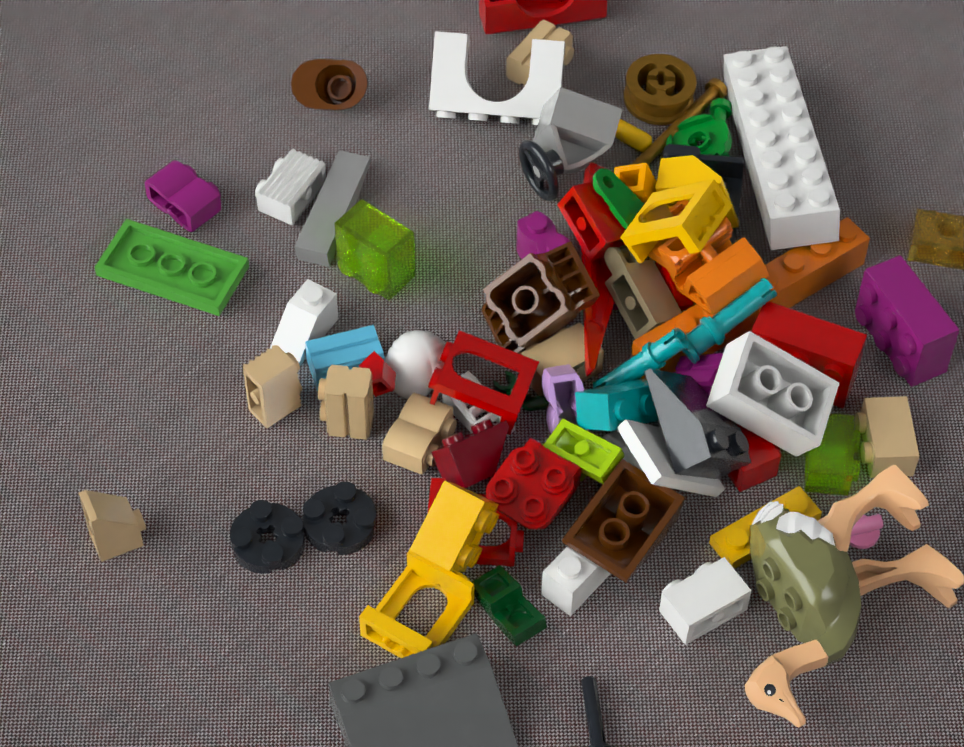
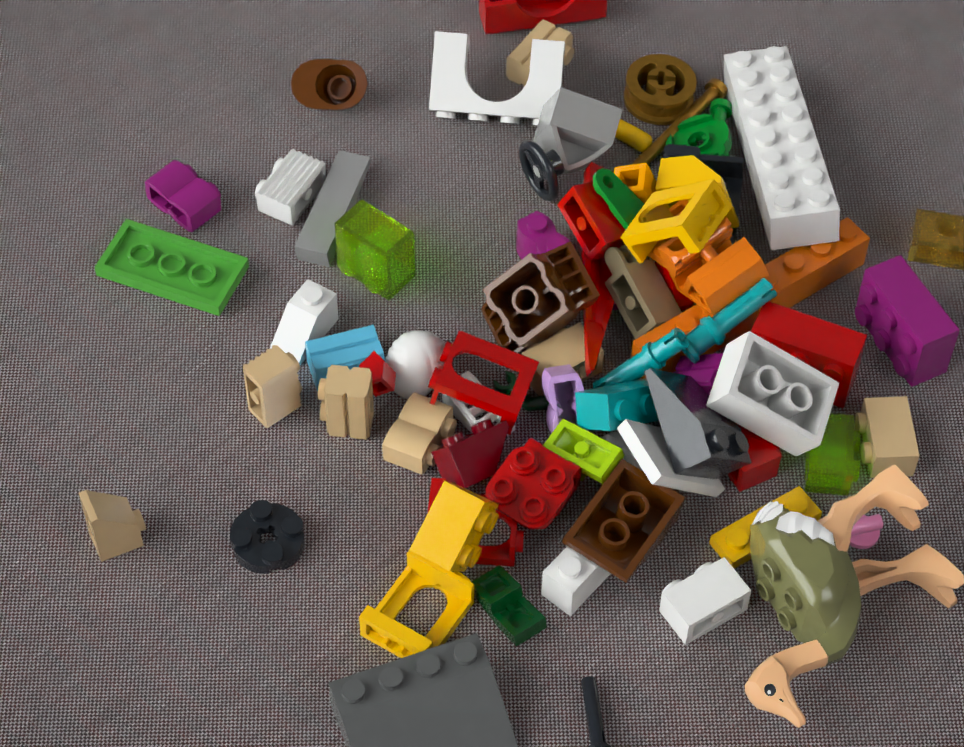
black plate [303,481,377,555] -> none

